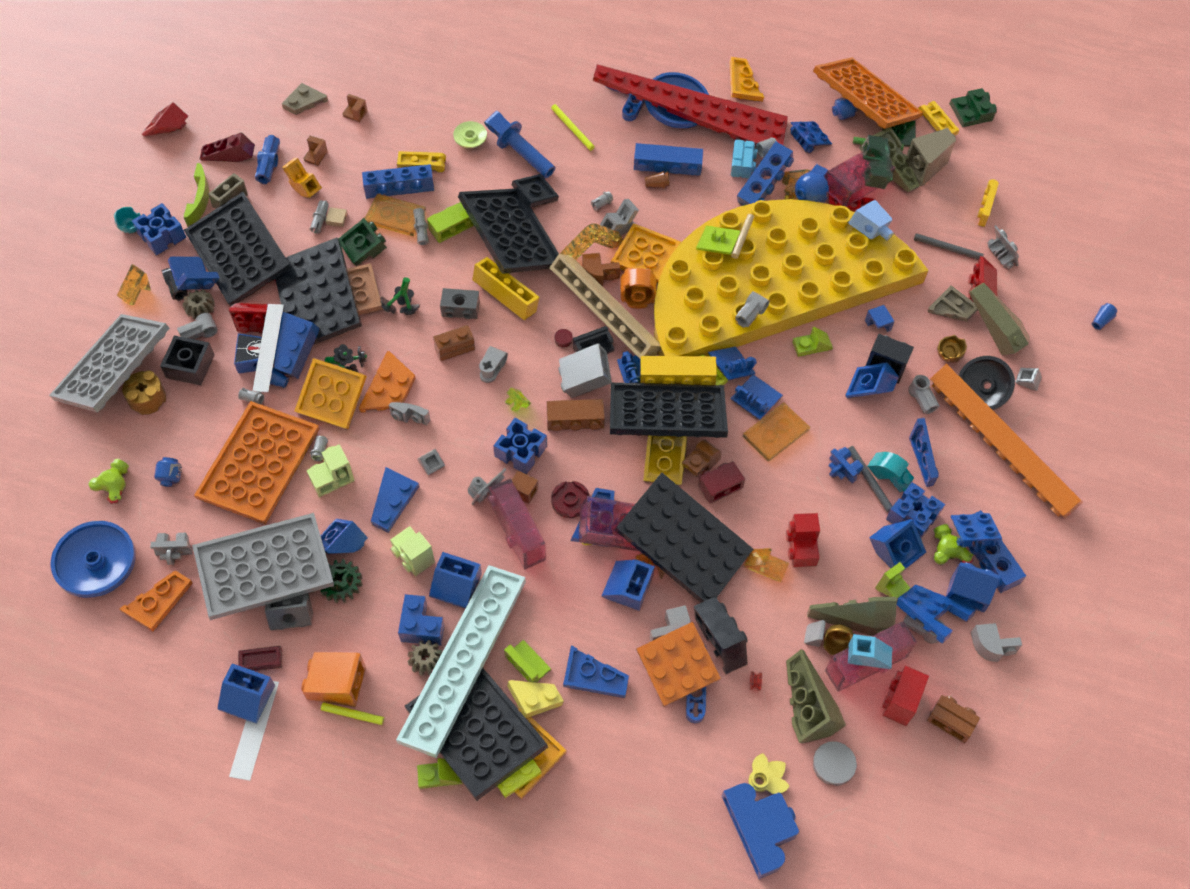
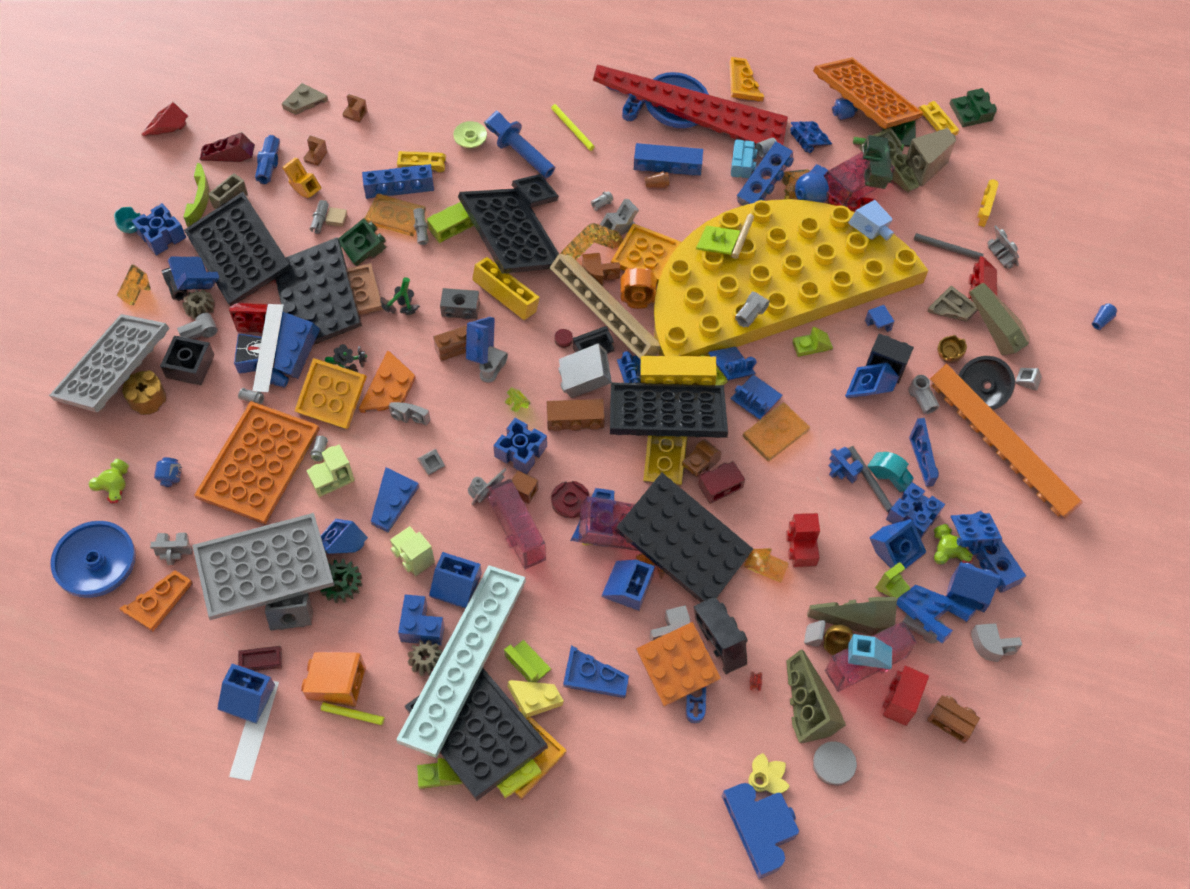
none -> blue bracket [466,317,495,364]

